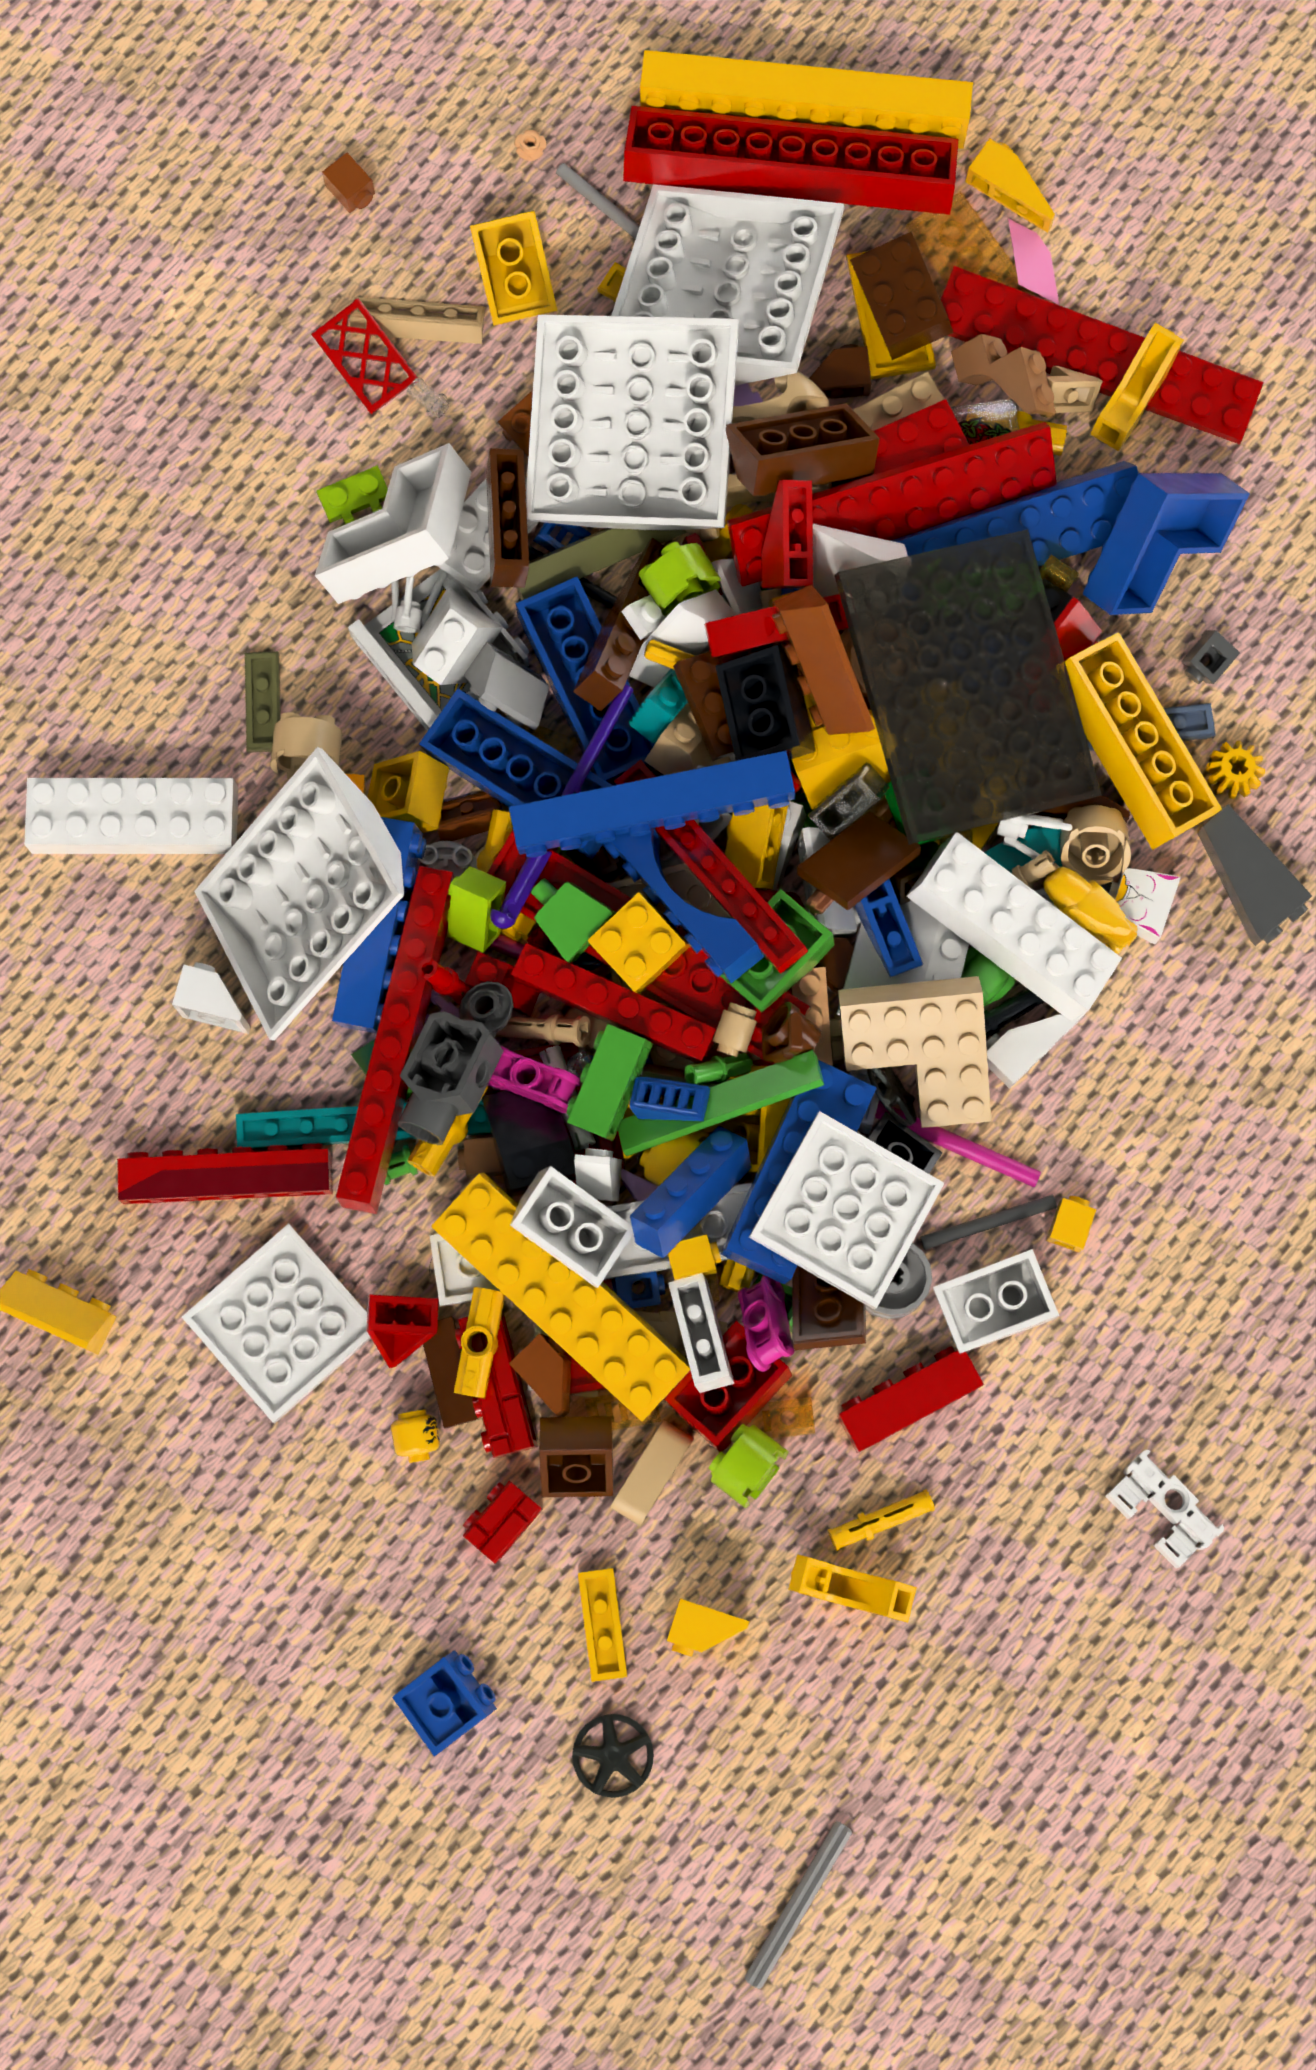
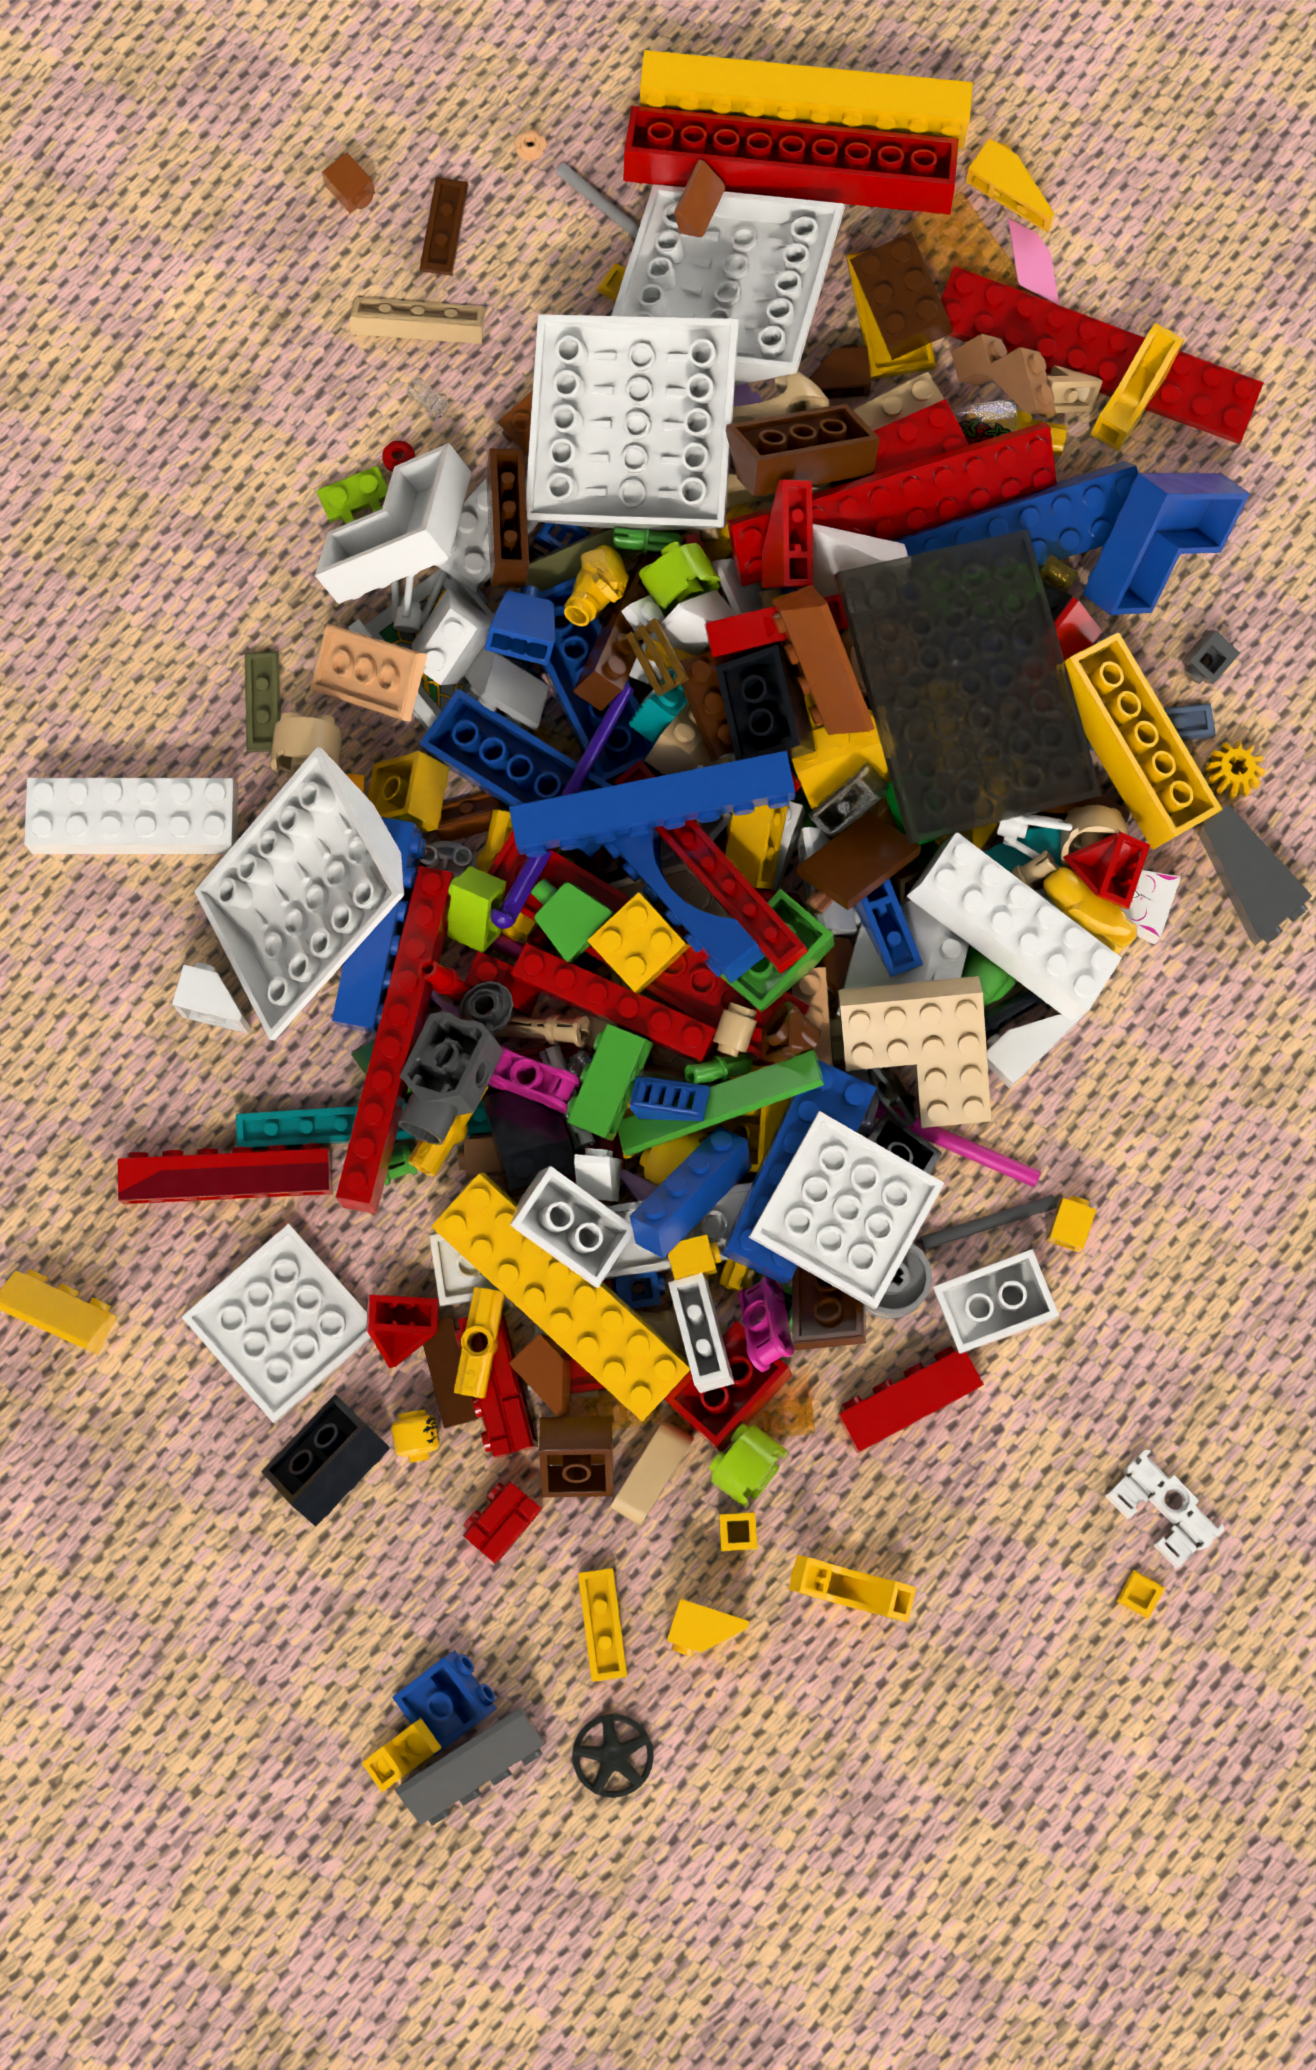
red window [311,298,419,415] -> none
yellow slope [470,210,558,326] -> none
light grey axle [745,1822,852,1989] -> none
yellow pin [828,1489,935,1551] -> none
none -> black slope [261,1394,390,1527]
none -> light nougat tile [310,624,427,722]
none -> yellow slope [361,1718,442,1792]
none -> red plate [382,441,416,473]
none -> dark grey slope [395,1706,546,1826]
none -> reddish brown tile [420,177,469,276]
none -> blue torso [484,585,555,666]
none -> yellow animal [564,545,629,626]
none -> bright green axle [612,526,681,554]
none -> pearl gold tile [626,618,689,697]
none -> dark orange slope [674,160,725,238]
none -> yellow brick [718,1512,757,1552]
none -> red slope [1063,832,1150,909]
none -> yellow tile [1116,1570,1165,1619]

